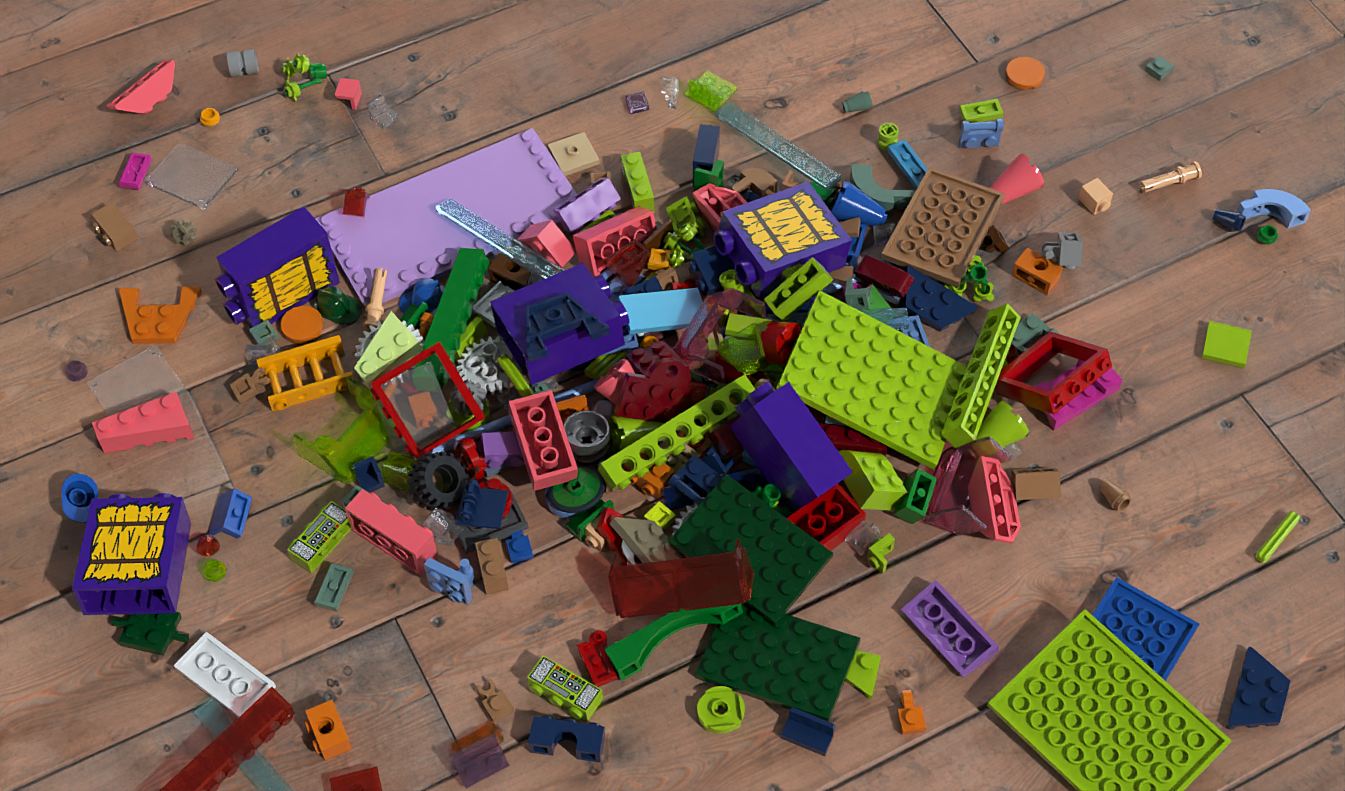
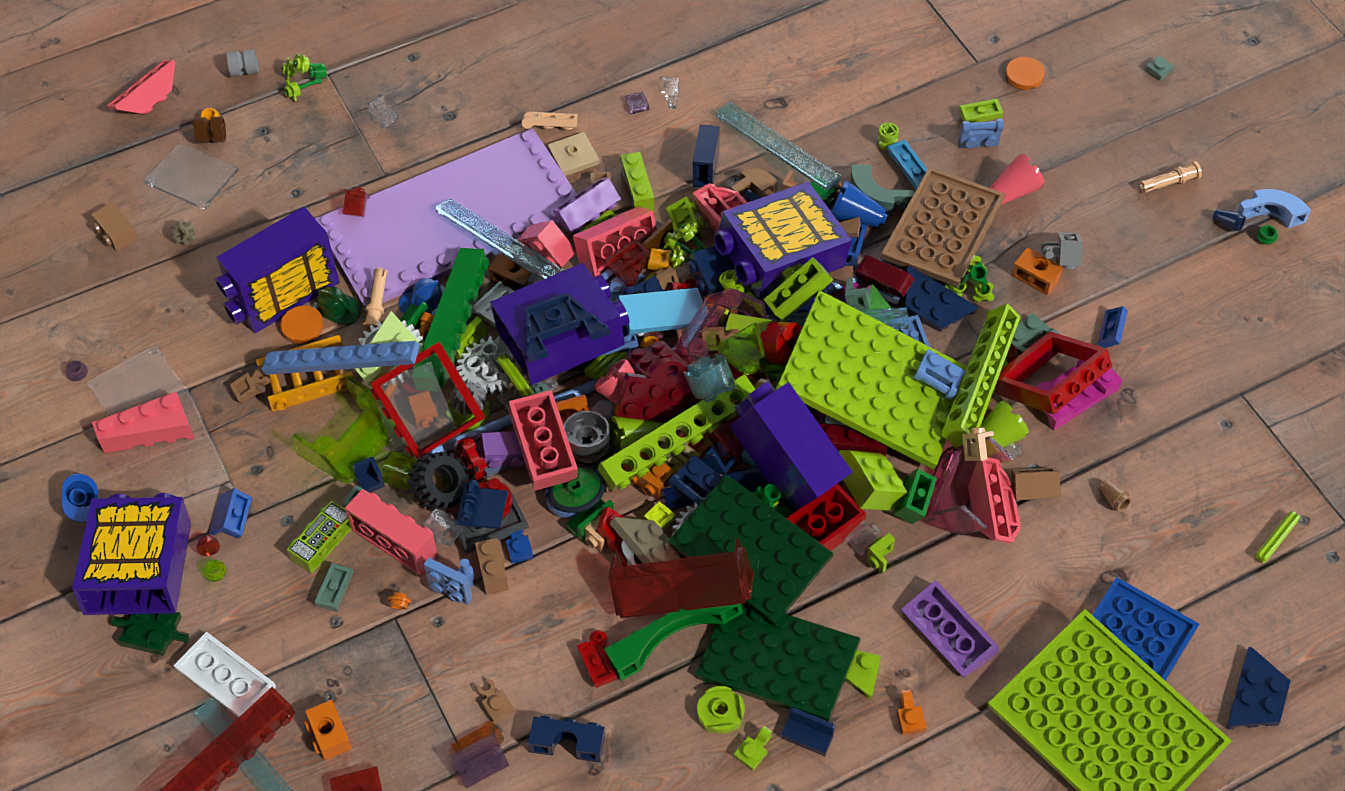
dark pink plate [119,153,152,190] -> none
orange wing [119,286,202,344] -> none
clear bracket [245,336,280,364] -> none
sand green plate [249,320,279,348] -> none
coral panel [335,78,362,110] -> none
brick [527,655,603,722] -> none
clear neon green hinge [684,70,738,112] -> none
green panel [694,160,724,192] -> none
sand green cone [842,91,873,113] -> none
clear panel [873,223,898,246] -> none
reddish brown tile [982,225,1009,253] -> none
light nougat brick [1079,178,1113,215] -> none
lime tile [1202,321,1252,368] -> none
none -> reddish brown wheel [193,116,226,144]
none -> medium blue plate [262,341,420,375]
none -> orange plate [388,592,411,610]
none -> light nougat plate [522,112,578,130]
none -> clear light blue brick [684,354,735,402]
none -> medium nougat plate [702,327,740,351]
none -> lime plate [734,726,772,771]
none -> medium blue plate [913,349,966,400]
none -> light nougat bracket [962,427,994,461]
none -> blue plate [1098,306,1128,348]

